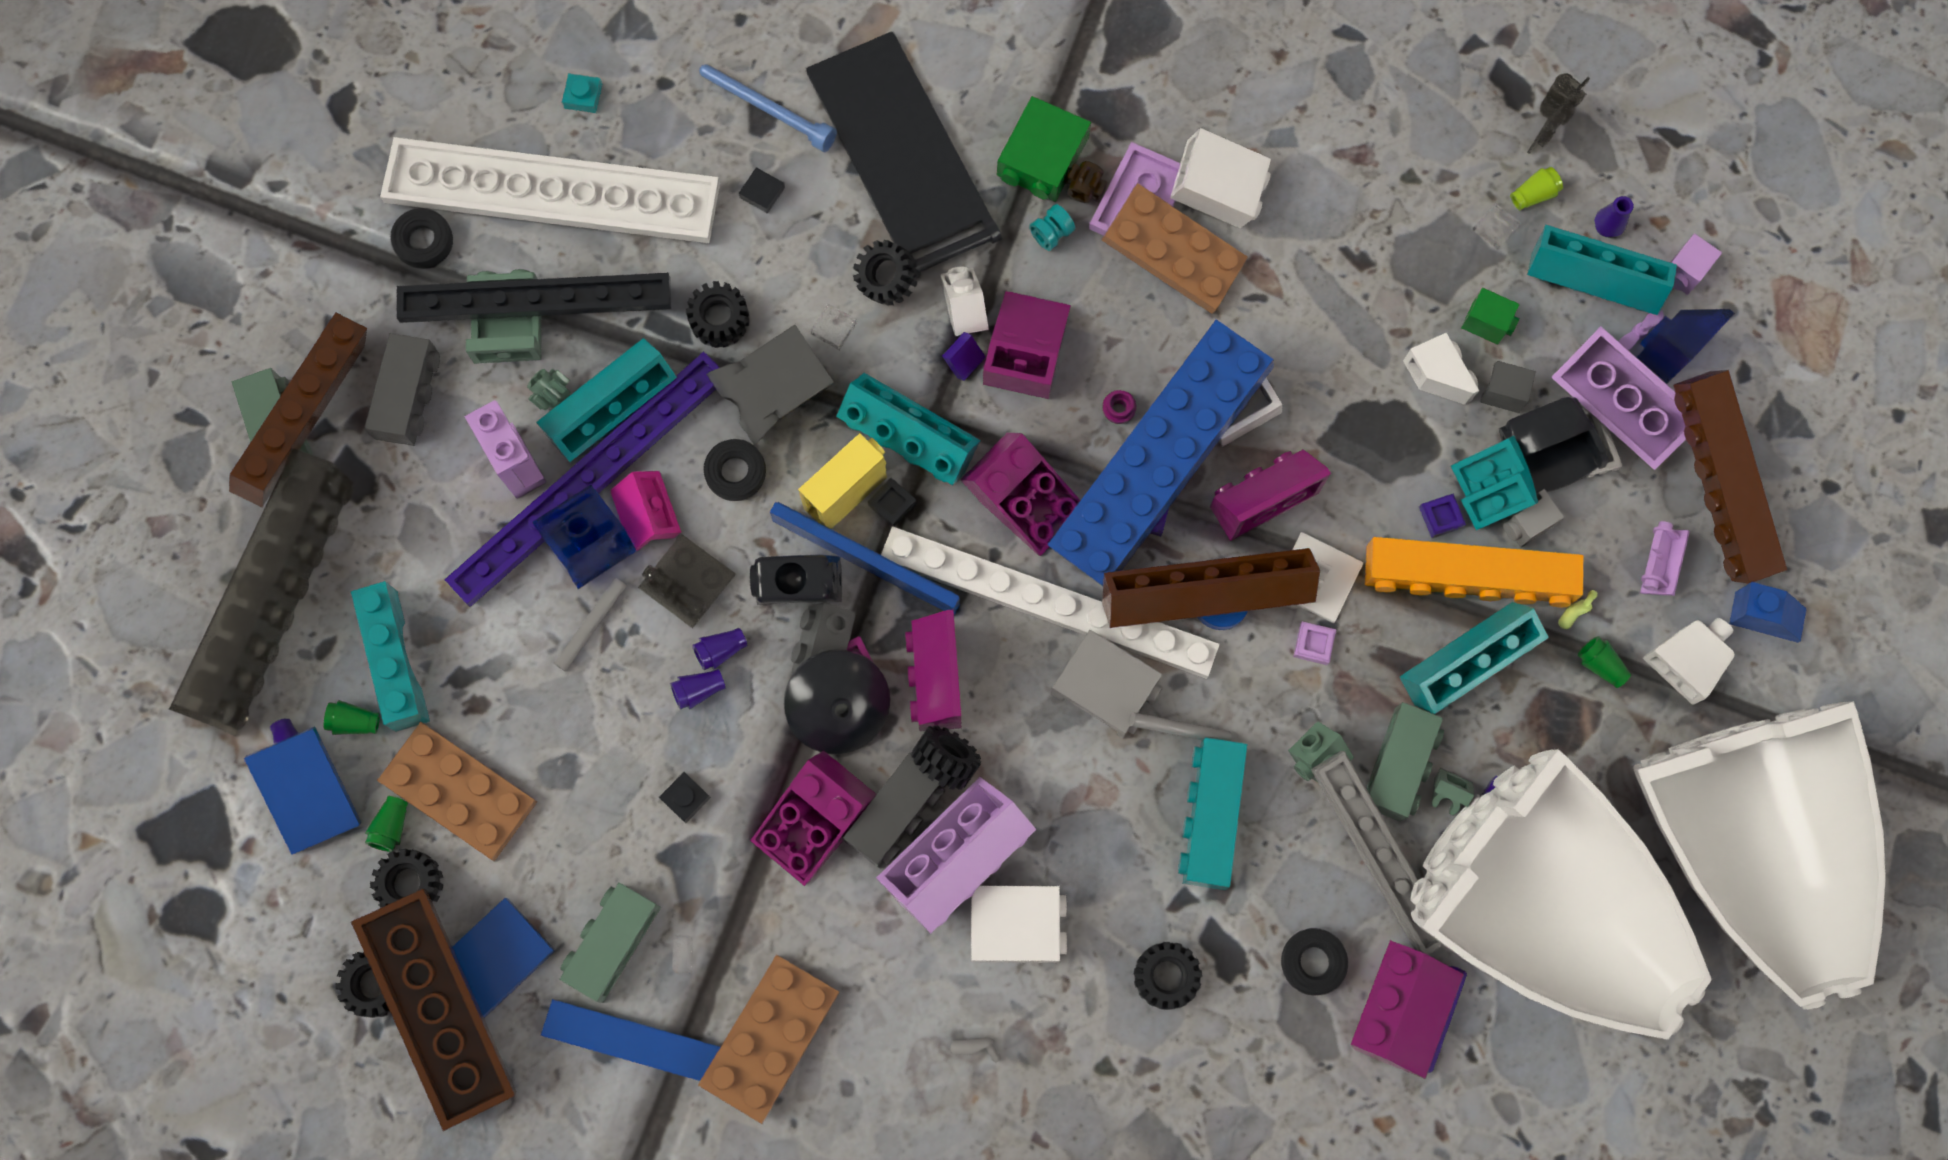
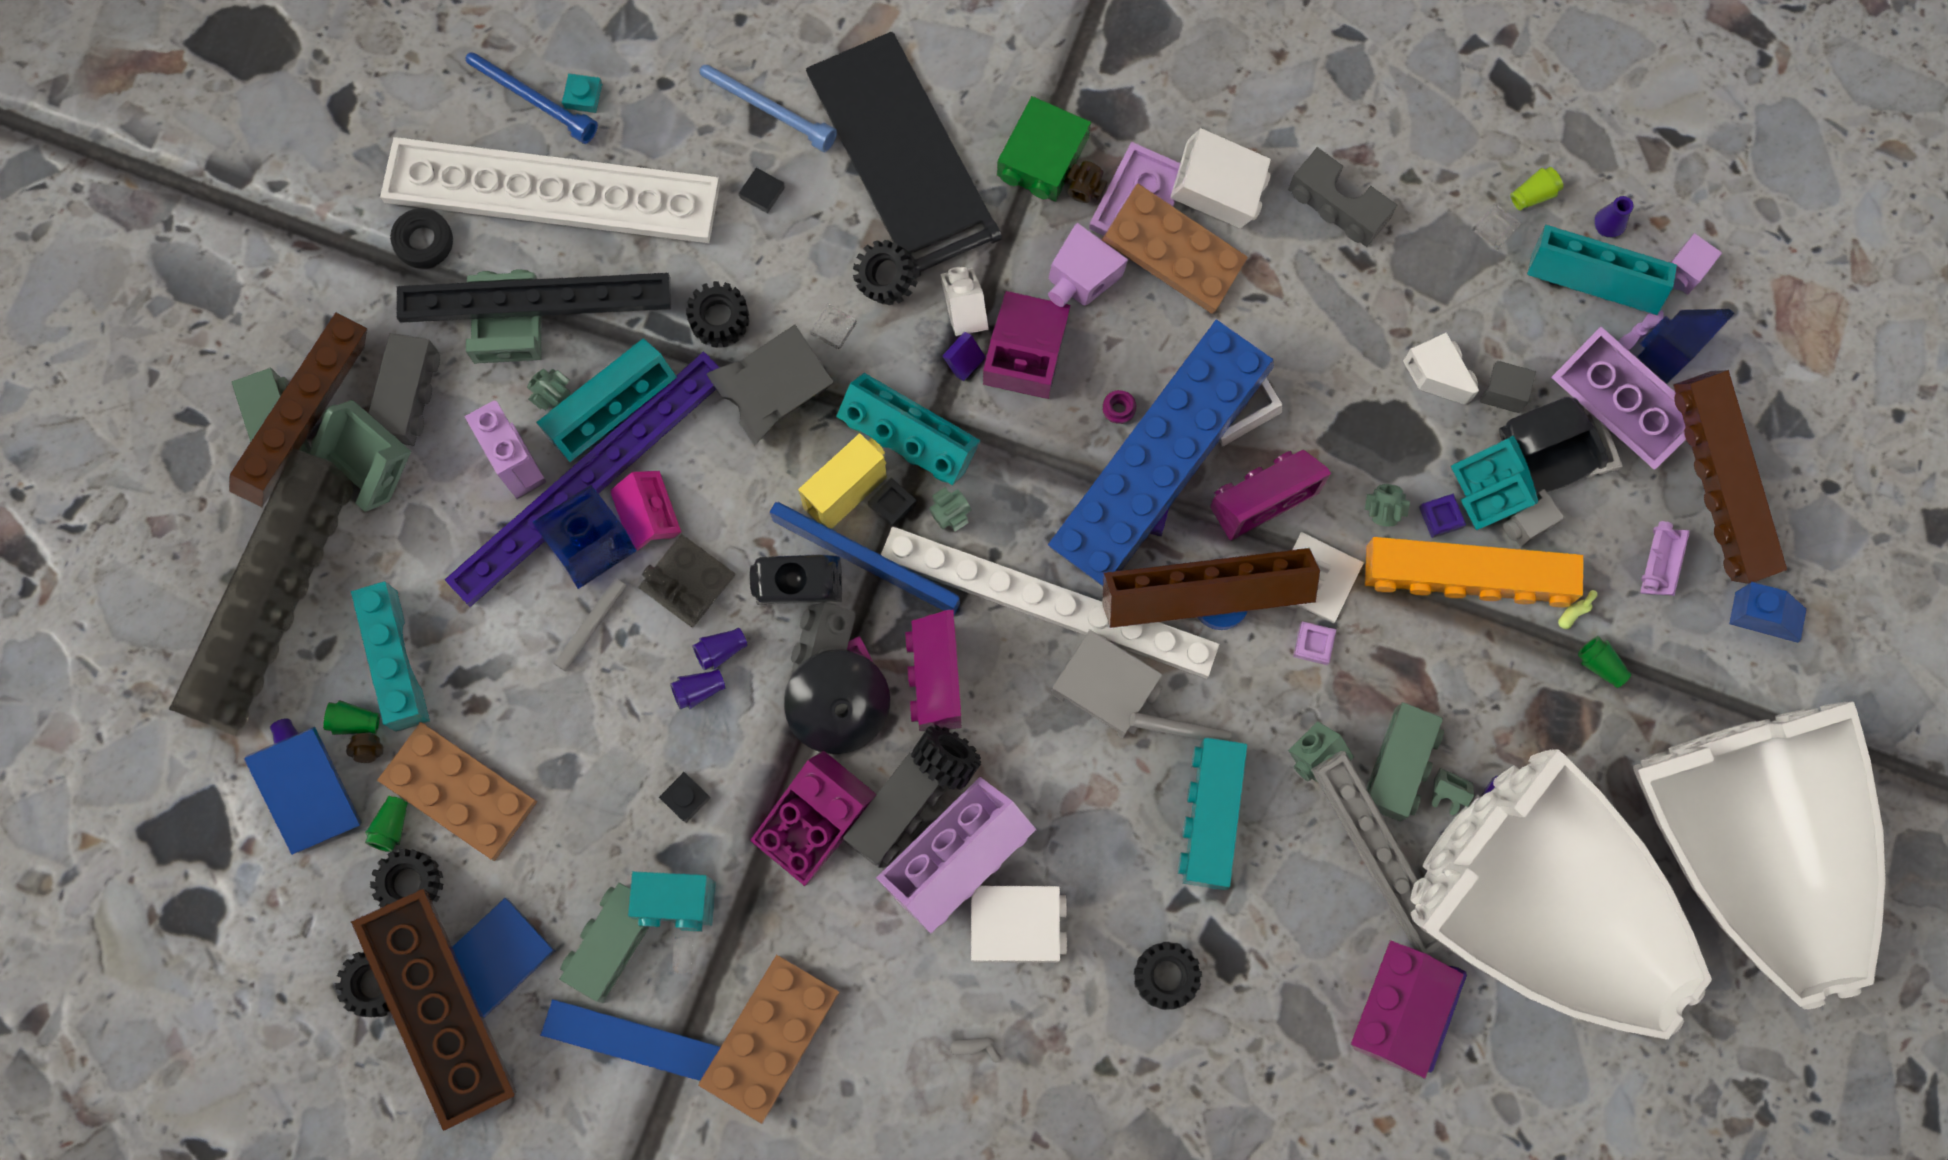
black tyre [704,439,766,501] -> none
magenta slope [960,432,1081,556] -> none
teal wheel [1029,204,1076,251] -> none
black tyre [1281,928,1348,996] -> none
teal brick [1400,602,1549,714] -> none
green brick [1461,287,1520,345] -> none
clear smoke hinge [1527,73,1590,154] -> none
white torso [1643,618,1735,705] -> none
none -> sand green panel [307,400,412,512]
none -> dark brown plate [346,733,384,763]
none -> blue piece [465,52,598,144]
none -> teal brick [628,871,716,932]
none -> sand green gear [929,487,972,532]
none -> lavender torso [1048,223,1128,307]
none -> dark grey arch [1288,147,1397,247]
none -> sand green gear [1365,484,1410,527]

